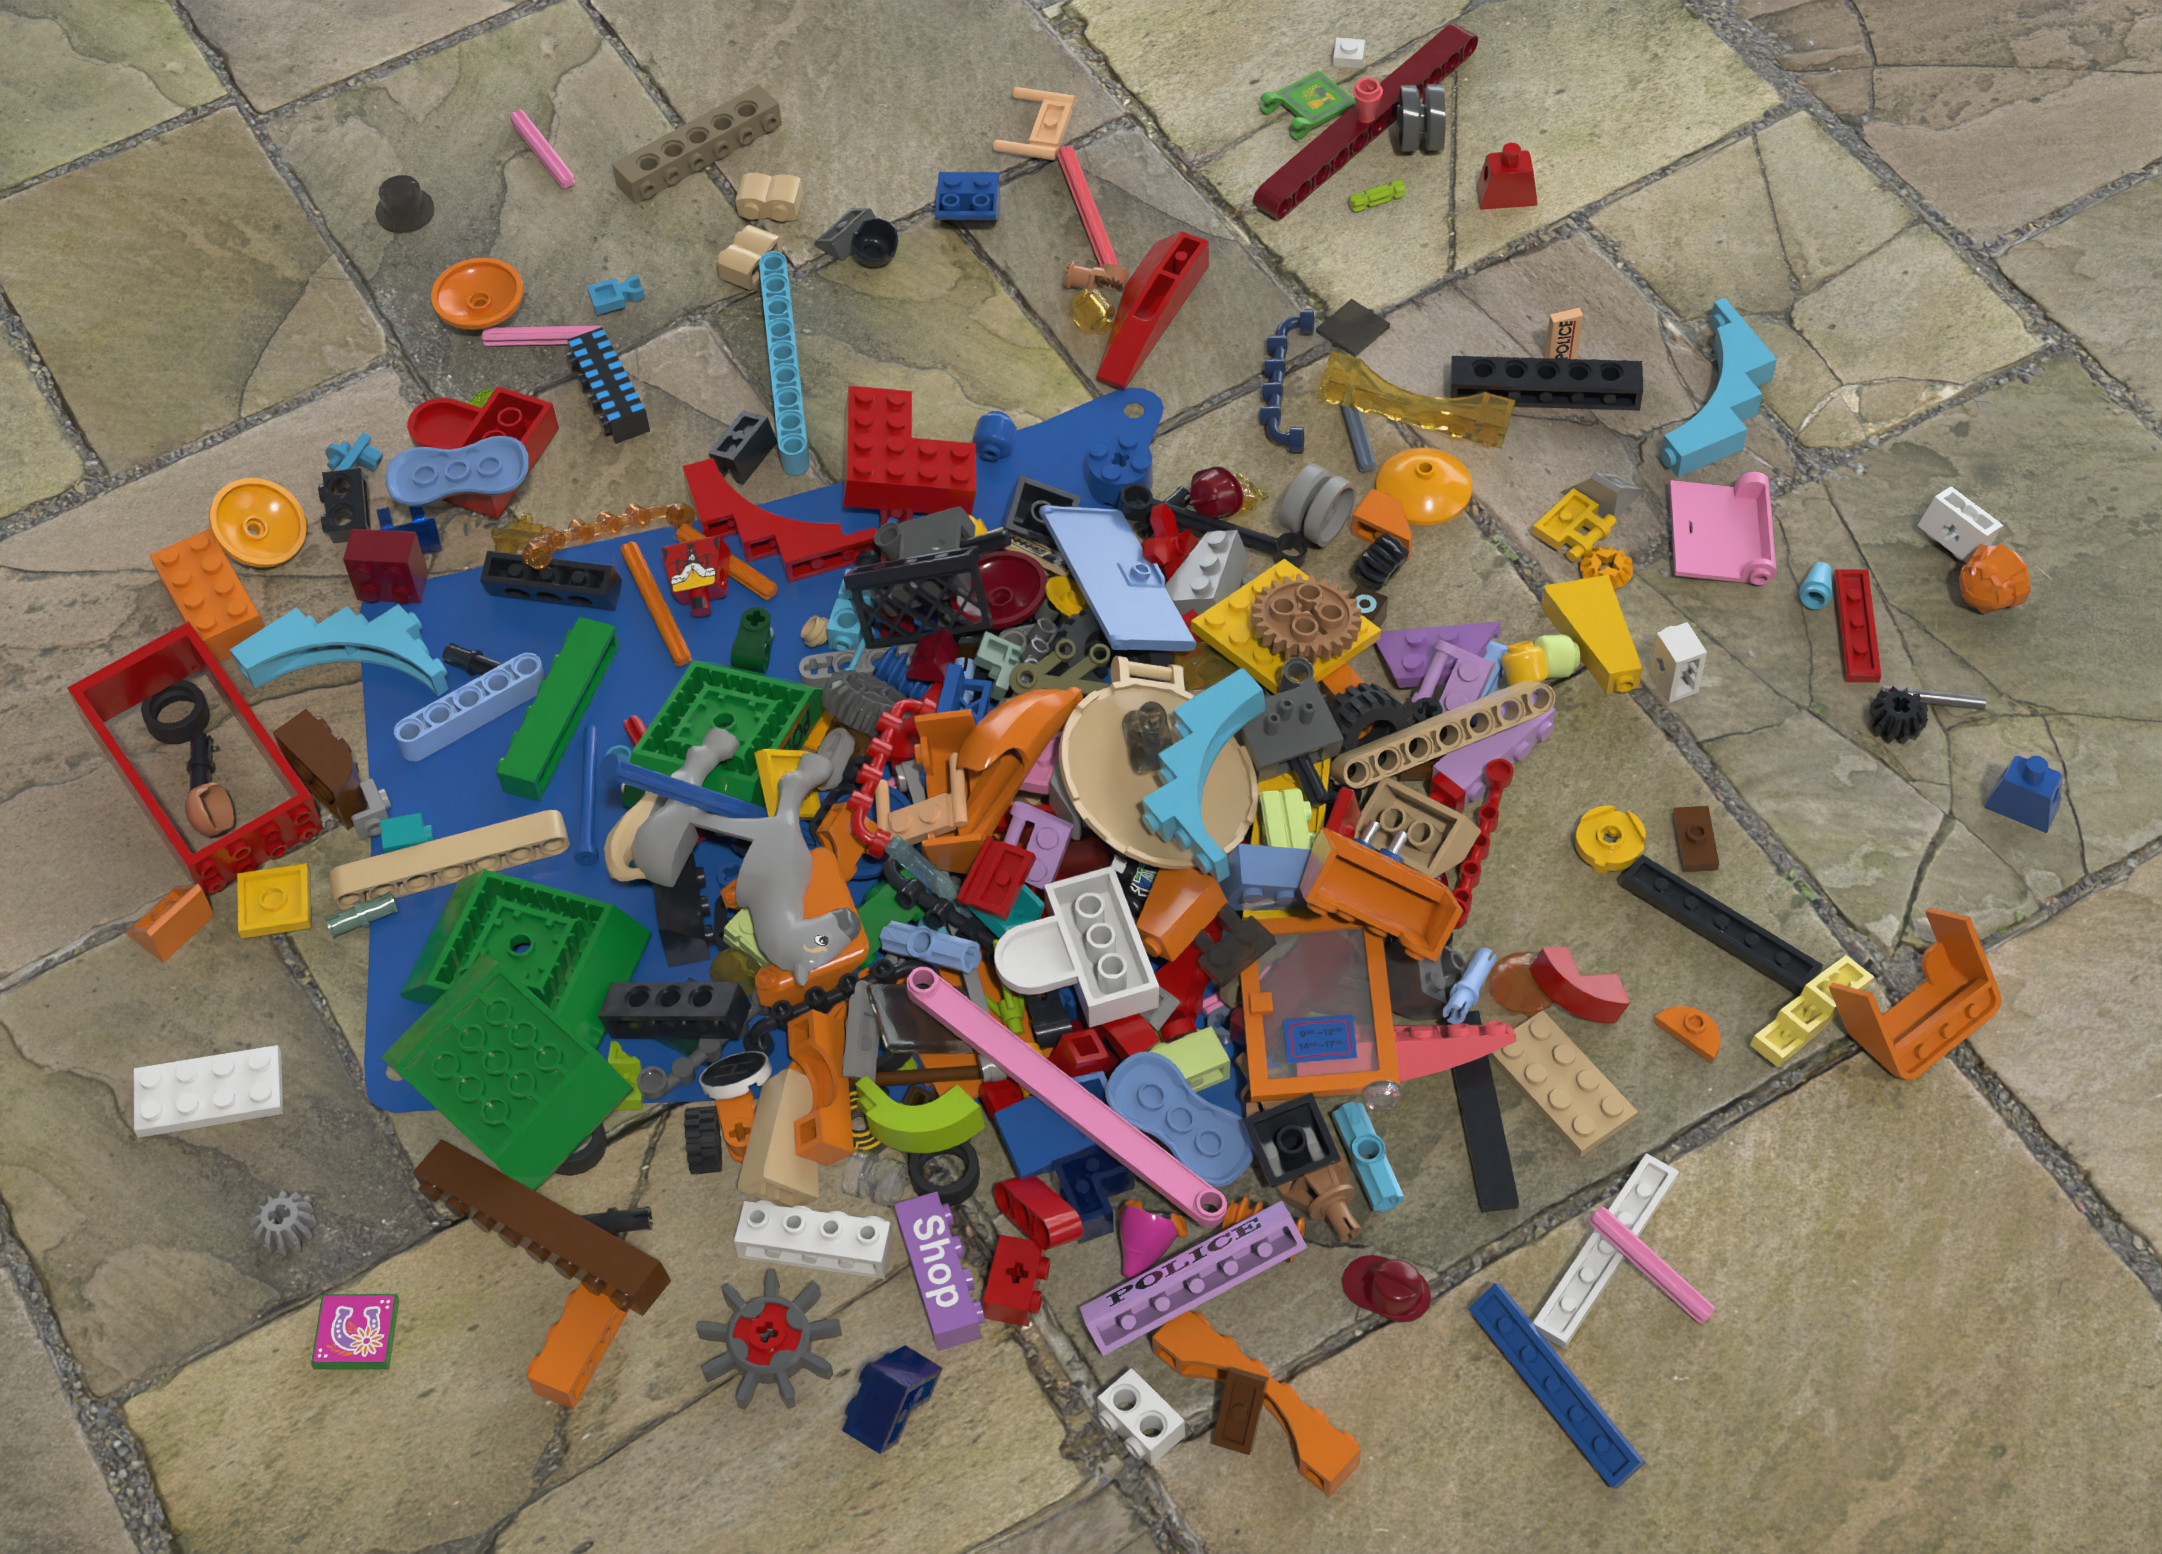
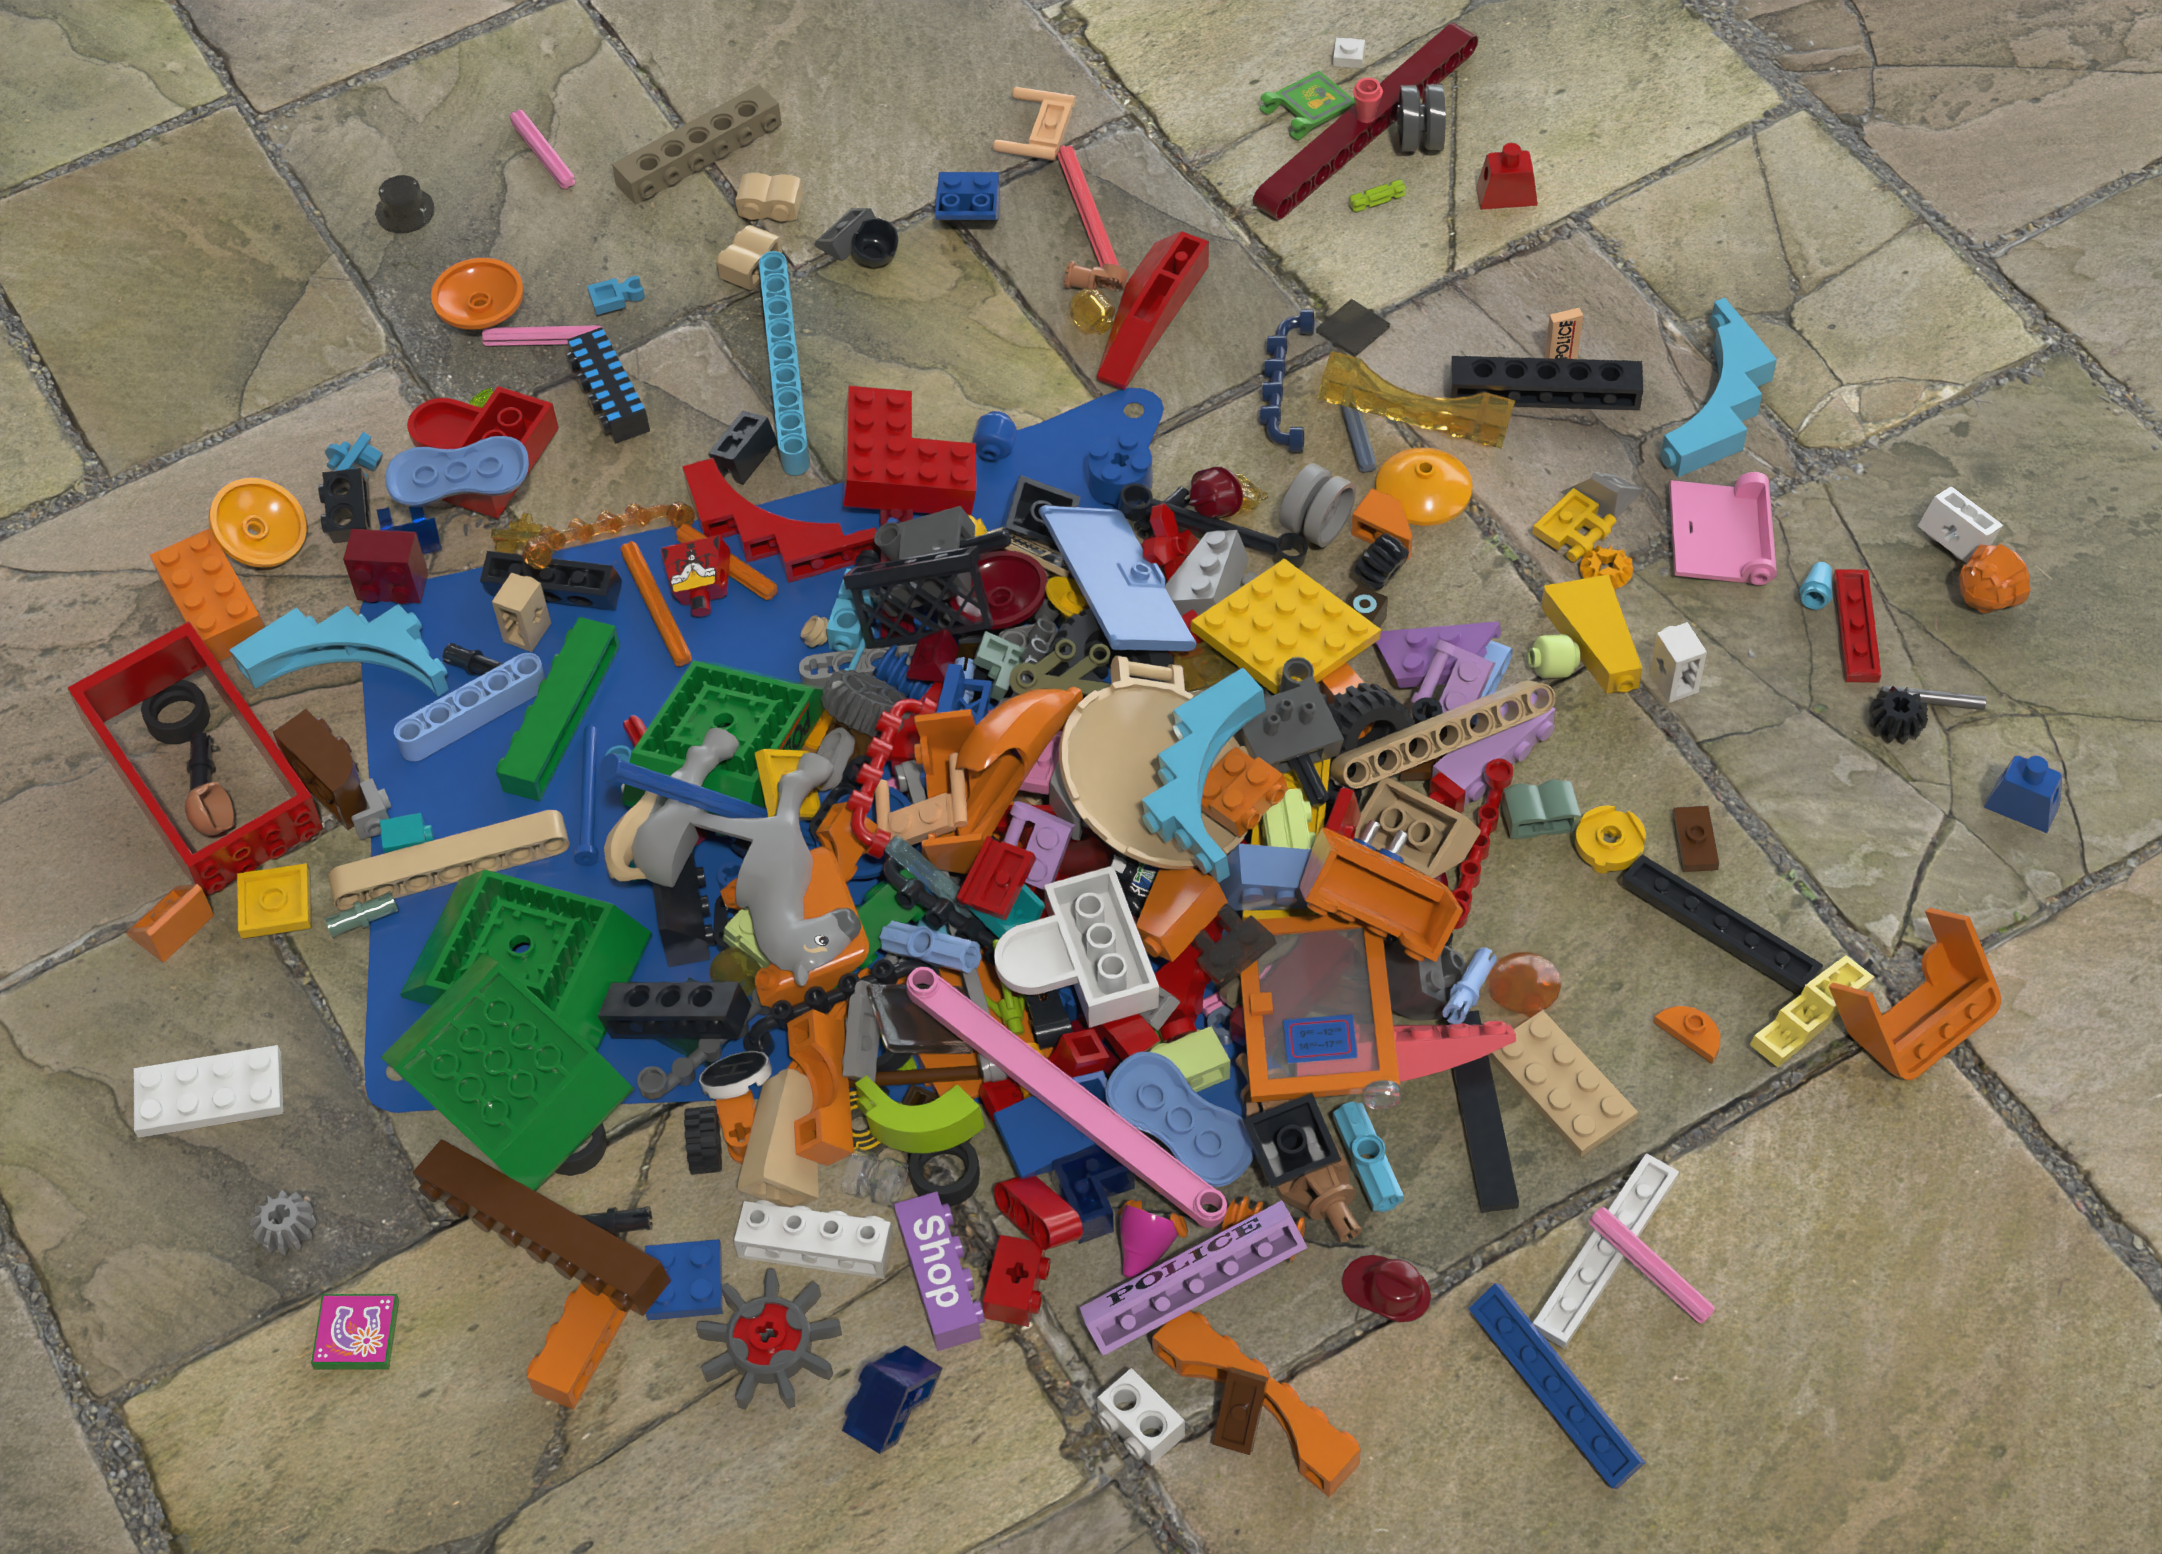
lime slope [608,1041,644,1110] -> none
dark green piece [731,606,774,672] -> none
clear smoke piece [1122,701,1174,773] -> none
medium nougat gear [1251,574,1362,663] -> none
yellow head [1501,641,1549,691] -> none
red brick [1529,946,1630,1024] -> none
none -> tan brick [492,573,551,652]
none -> blue plate [645,1239,723,1321]
none -> orange plate [1201,746,1288,838]
none -> sand green brick [1501,779,1581,839]

